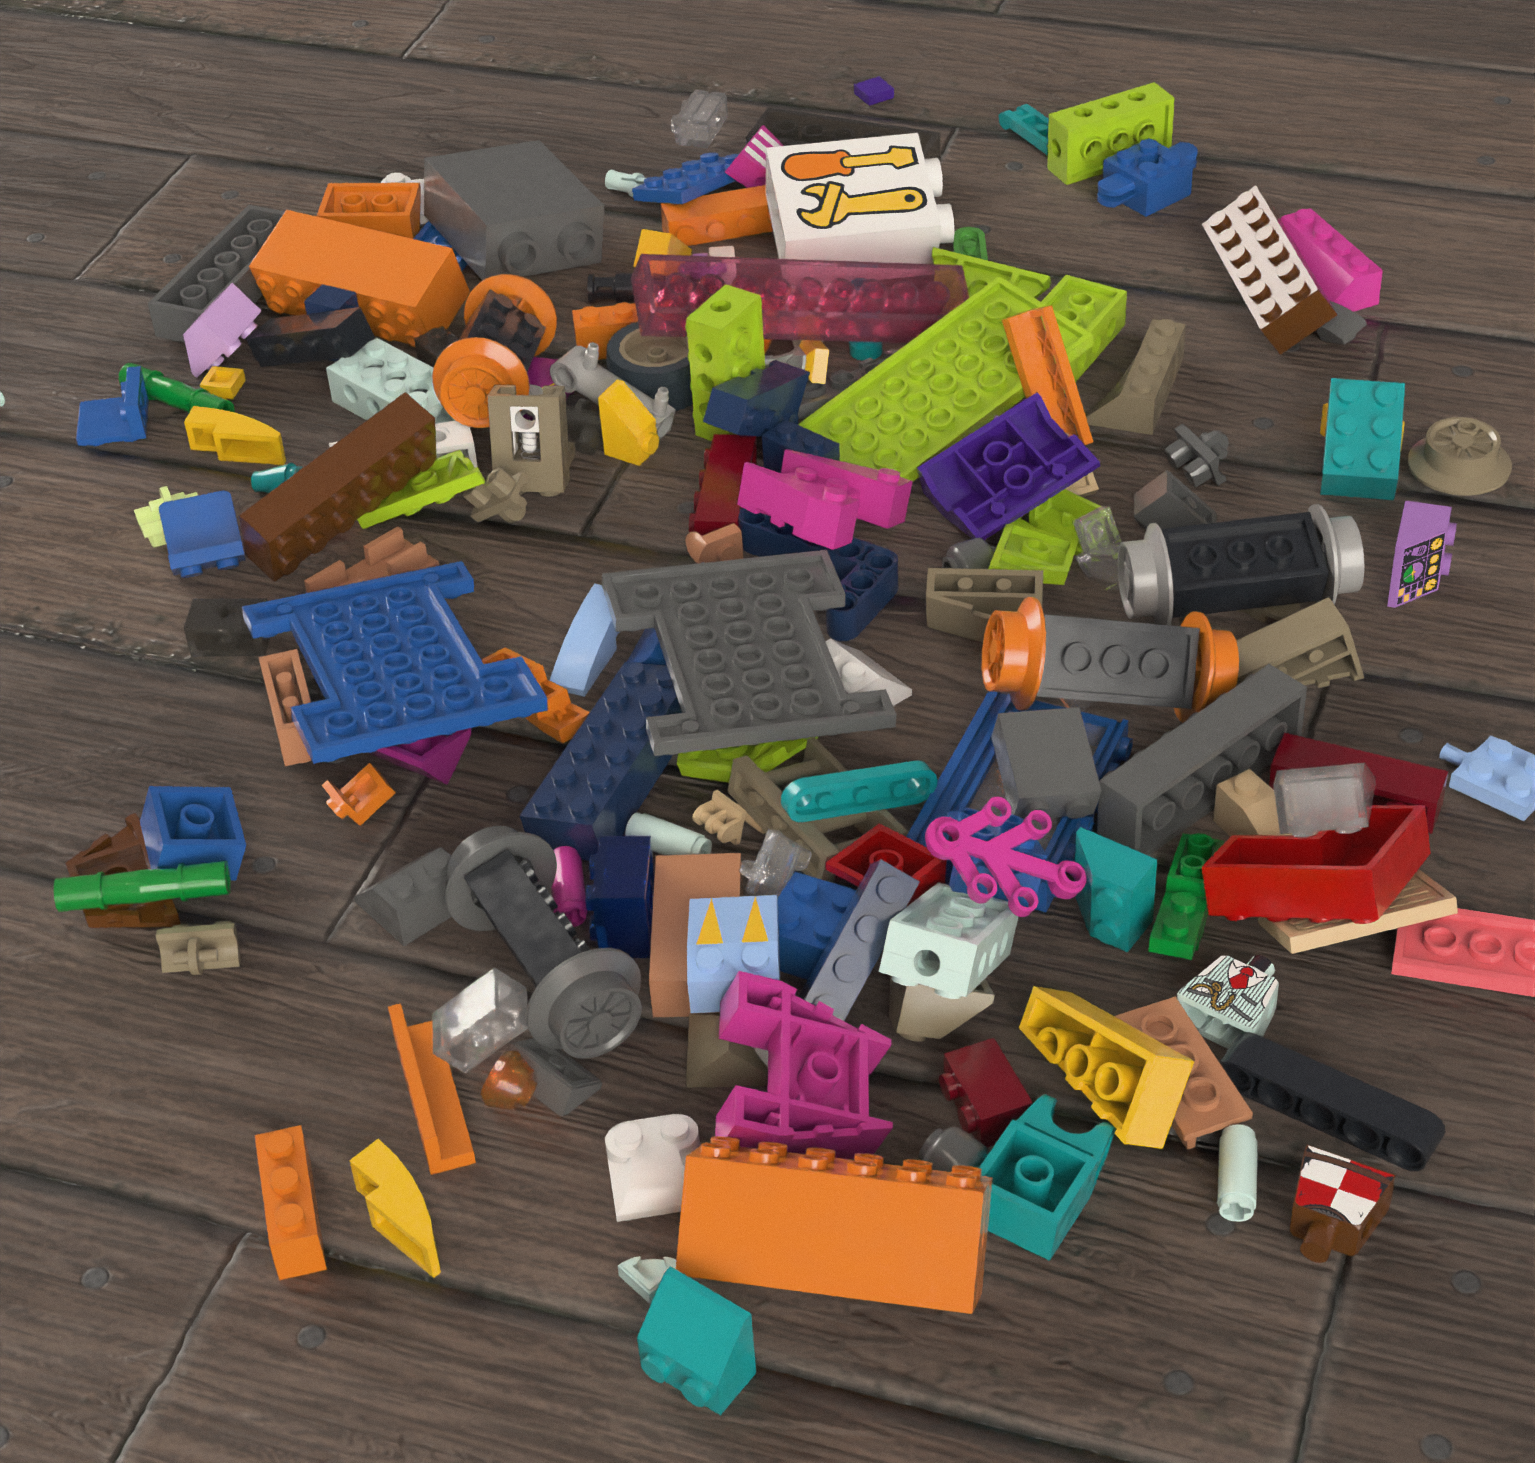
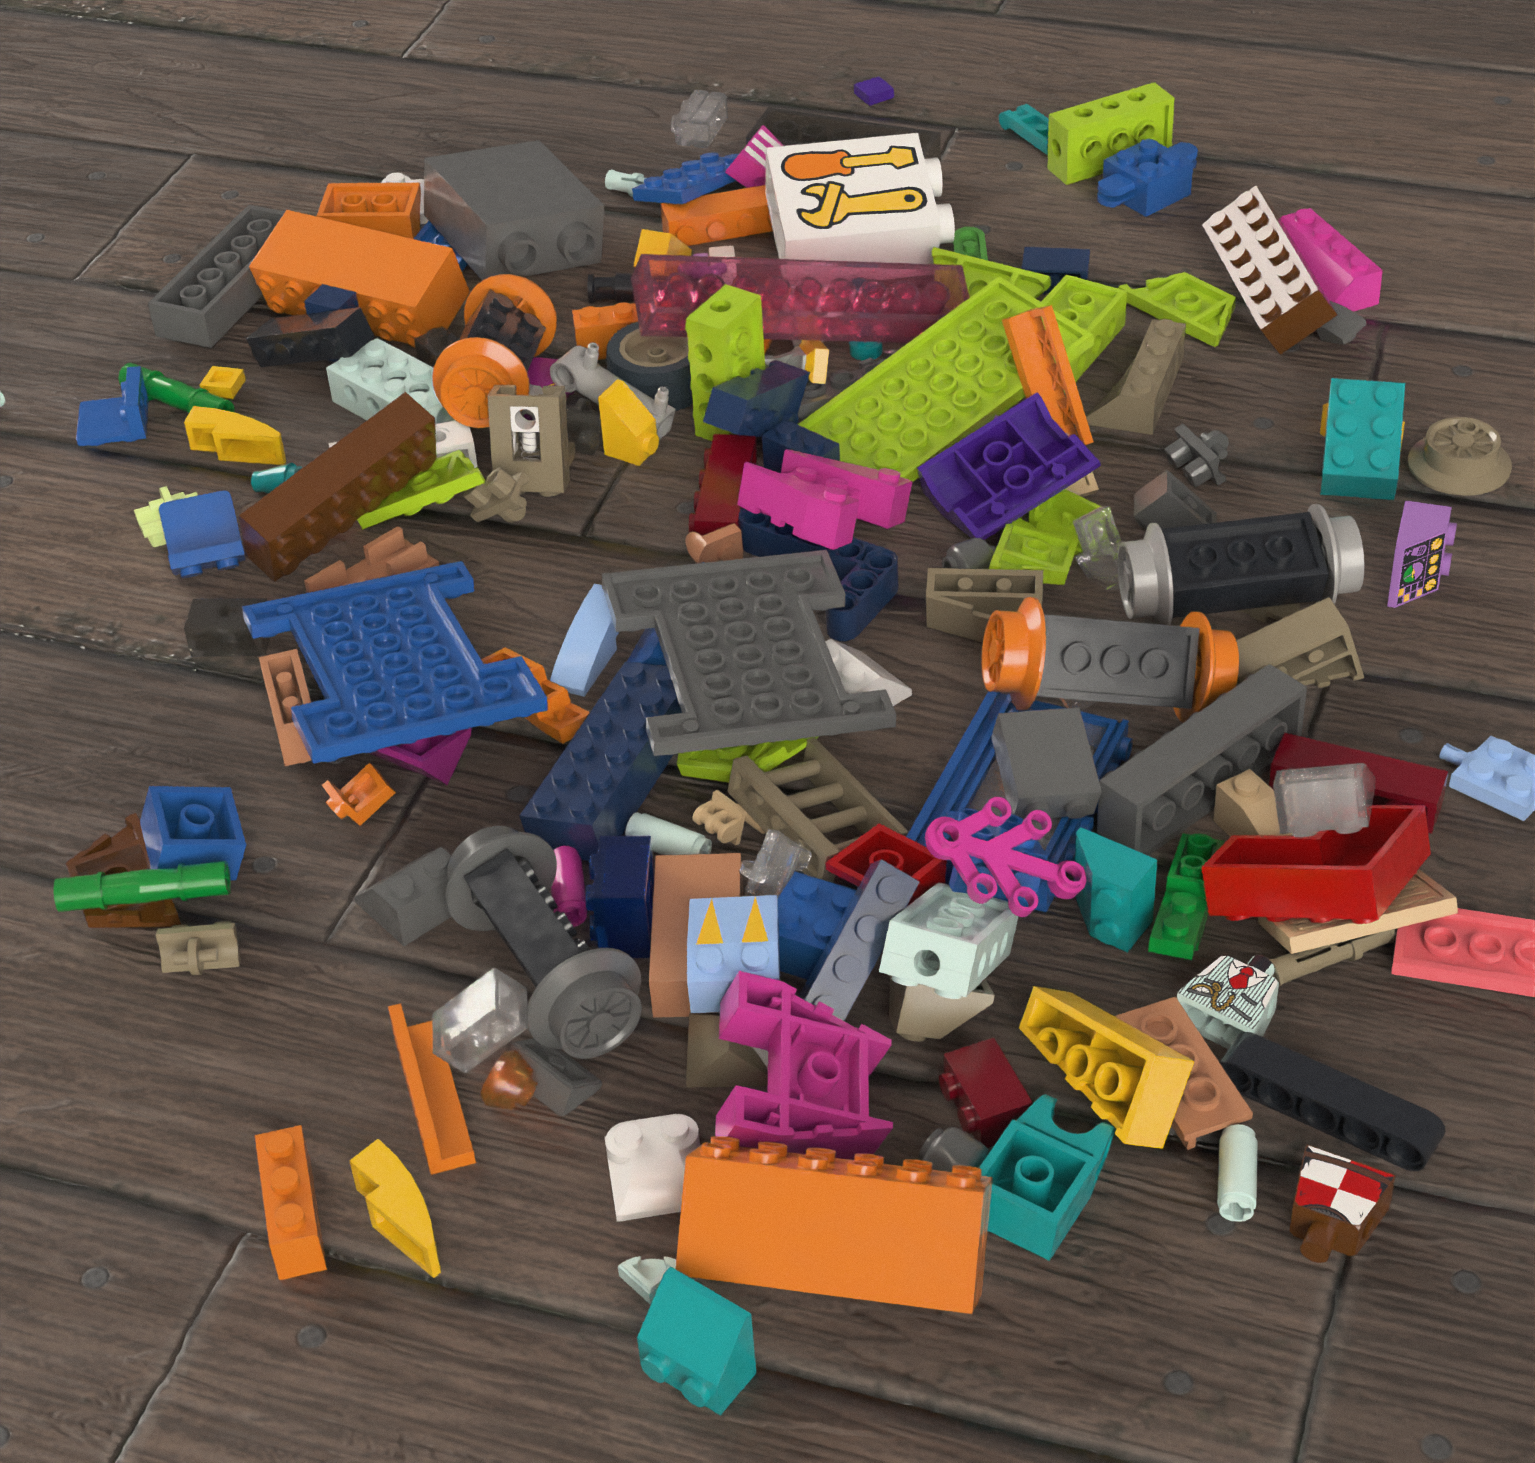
lavender slope [183,283,261,378] -> none
teal plate [781,761,938,822] -> none
none -> dark blue brick [1022,247,1090,295]
none -> lime wing [1118,272,1236,347]
none -> dark tan pin [1269,929,1396,986]

